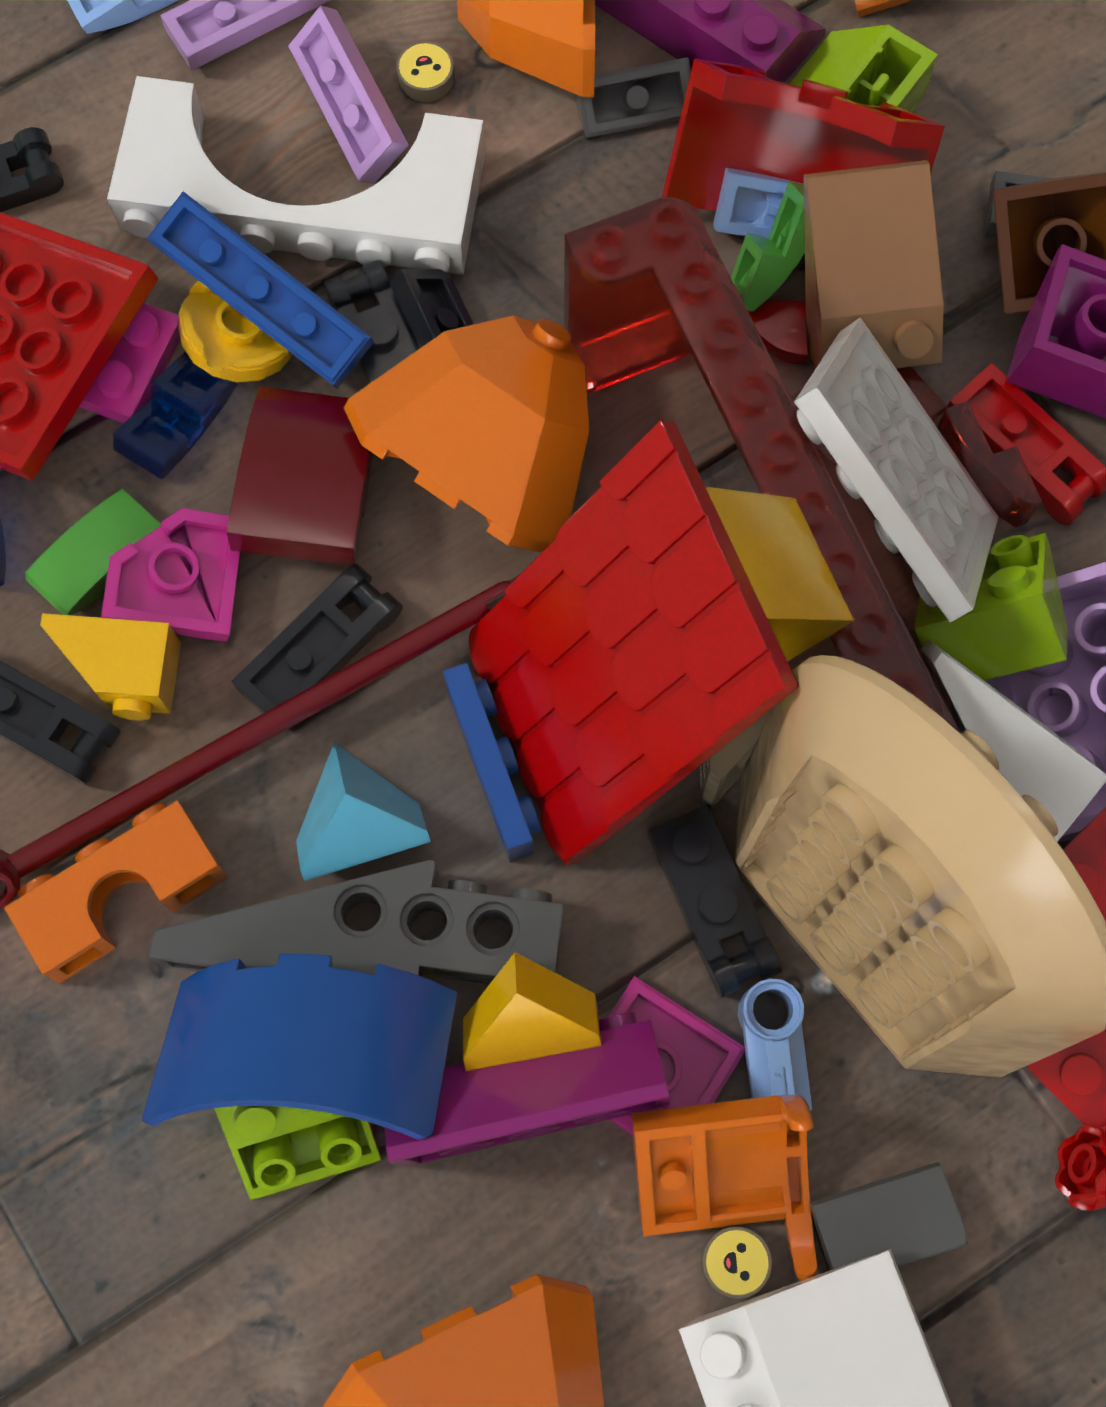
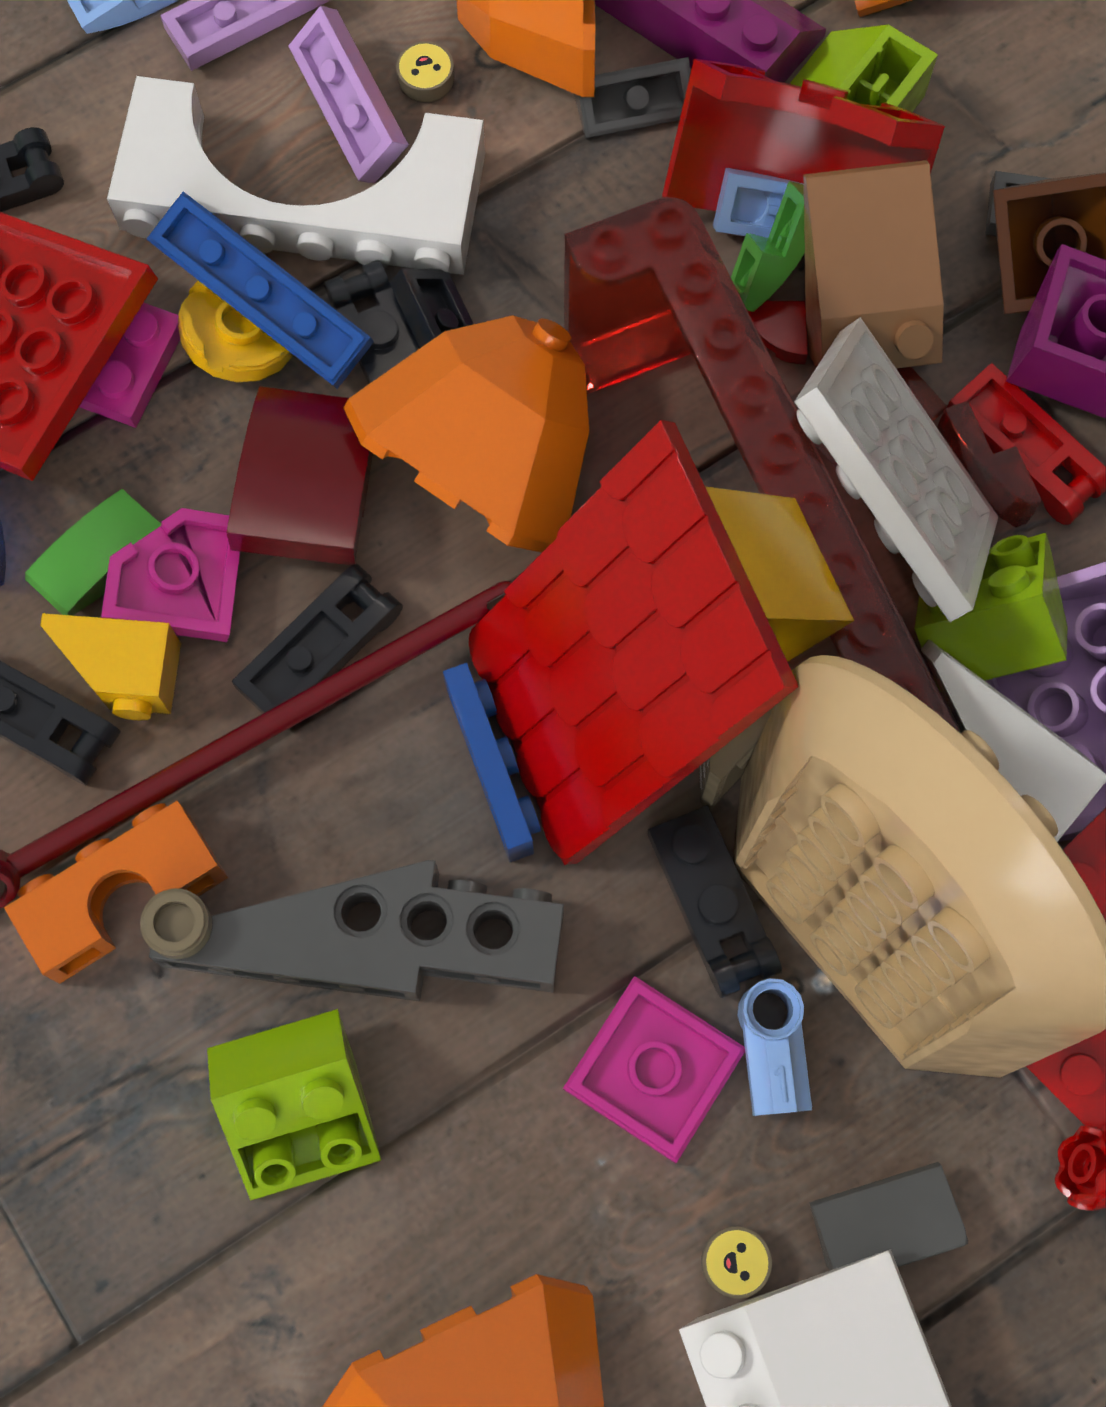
clear blue slope [113,351,237,479] -> none
blue panel [142,954,457,1140] -> none
medium azure slope [296,742,431,881] -> none
magenta slope [385,1012,670,1167] -> none
yellow slope [463,952,602,1071] -> none
orange piece [631,1095,817,1280] -> none
none -> dark tan tile [140,888,212,959]

